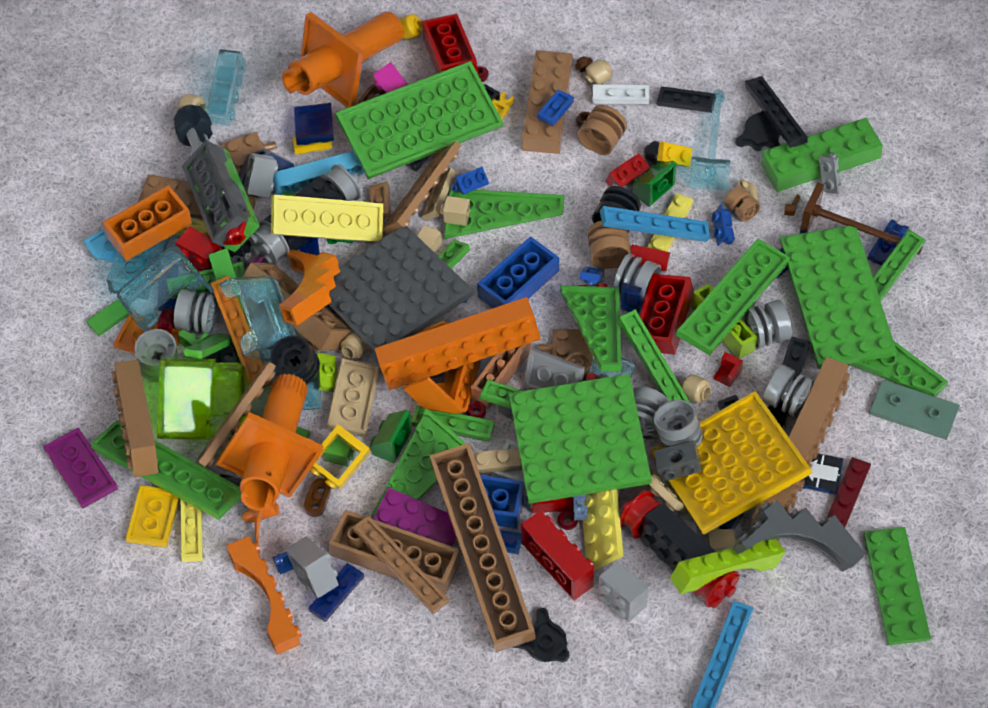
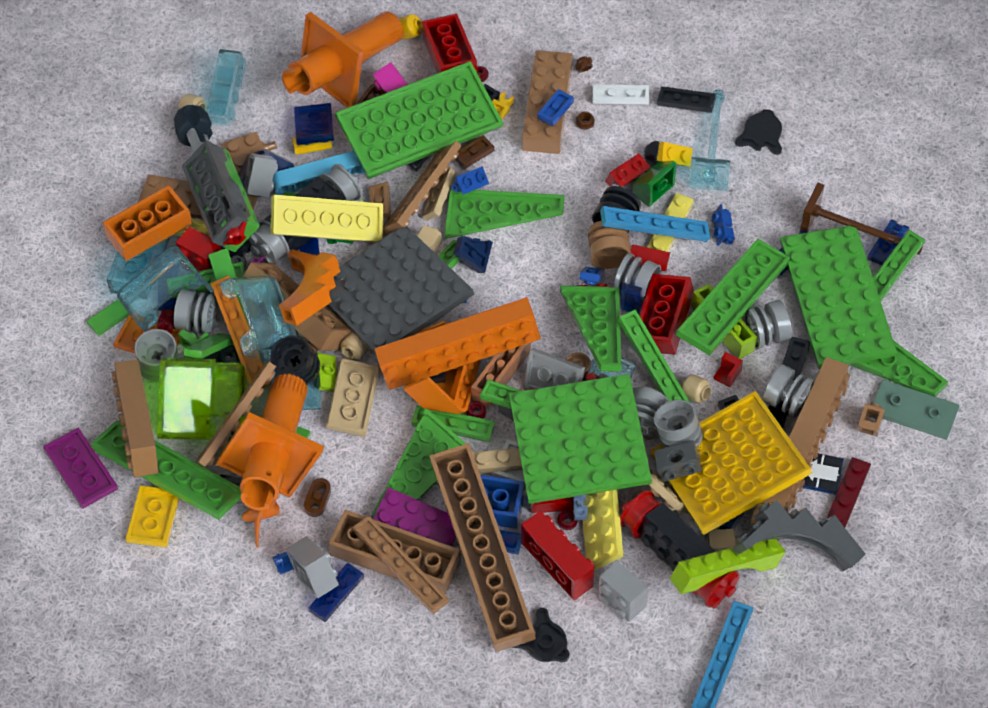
medium azure plate [84,229,122,263] -> none
light yellow plate [181,499,203,562] -> none
orange arch [226,536,302,655] -> none
yellow window [309,424,371,491] -> none
bright green brick [324,437,356,467] -> none
green slope [370,410,412,463] -> none
tan brick [440,196,470,226] -> none
blue brick [477,236,559,308] -> none
medium nougat plate [539,329,593,365] -> none
medium nougat wheel [578,105,627,156] -> none
tan head [585,59,613,85] -> none
medium nougat wheel [724,186,761,222] -> none
tan arm [737,179,759,202] -> none
black plate [745,76,808,148] -> none
bright green brick [761,117,883,192] -> none
dark orange hand [784,194,801,216] -> none
light grey hinge [819,153,842,194] -> none
bright green plate [864,527,931,646] -> none
none -> dark blue wing [453,236,493,274]
none -> reddish brown plate [455,135,495,170]
none -> medium nougat brick [858,403,885,437]

